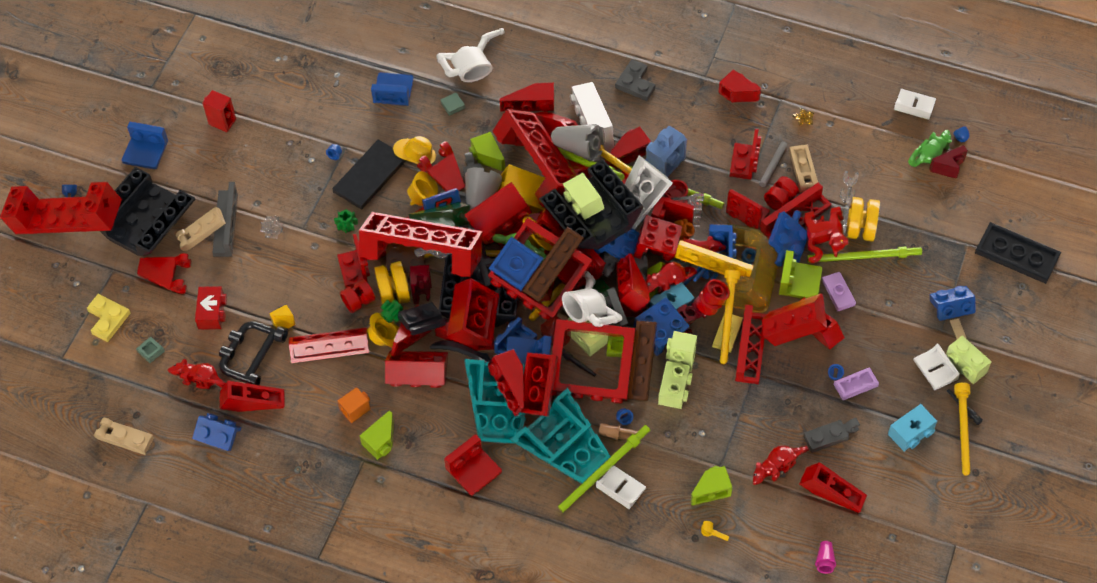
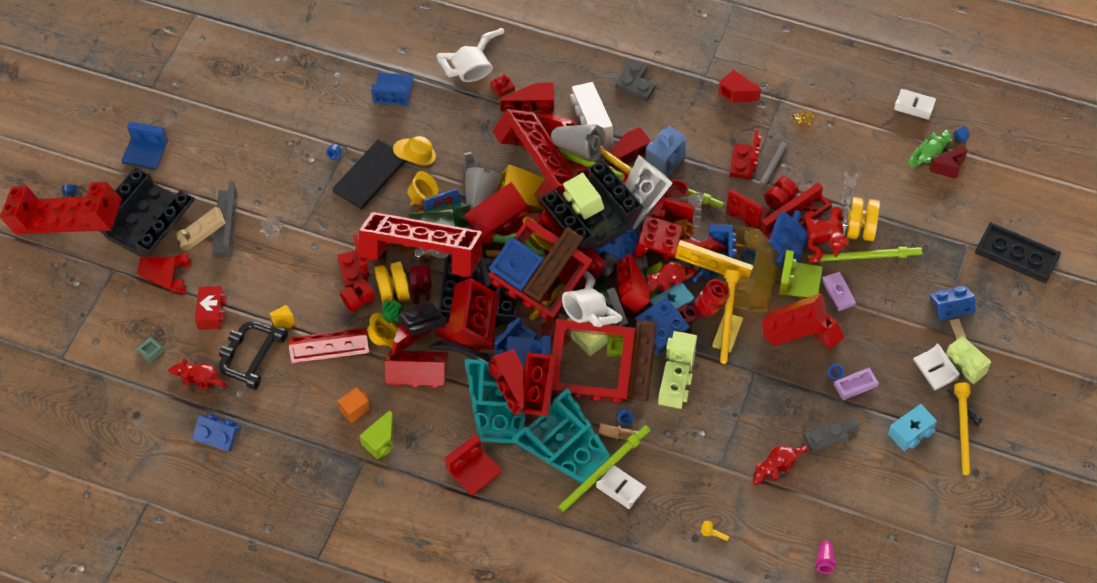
light yellow plate [87,294,131,342] -> none
tan plate [94,418,154,455] -> none
red brick [203,90,236,132] -> none
red slope [220,381,285,412] -> none
green gear [334,209,358,233] -> none
red flag [417,141,465,191] -> none
sand green tile [441,93,465,116] -> none
lime slope [469,132,505,171] -> none
black piece [562,348,597,377] -> none
lime slope [691,466,732,506] -> none
red fence [735,304,767,384] -> none
tan plate [789,144,818,193] -> none
red slope [799,462,867,513] -> none
none -> red tile [490,74,515,98]

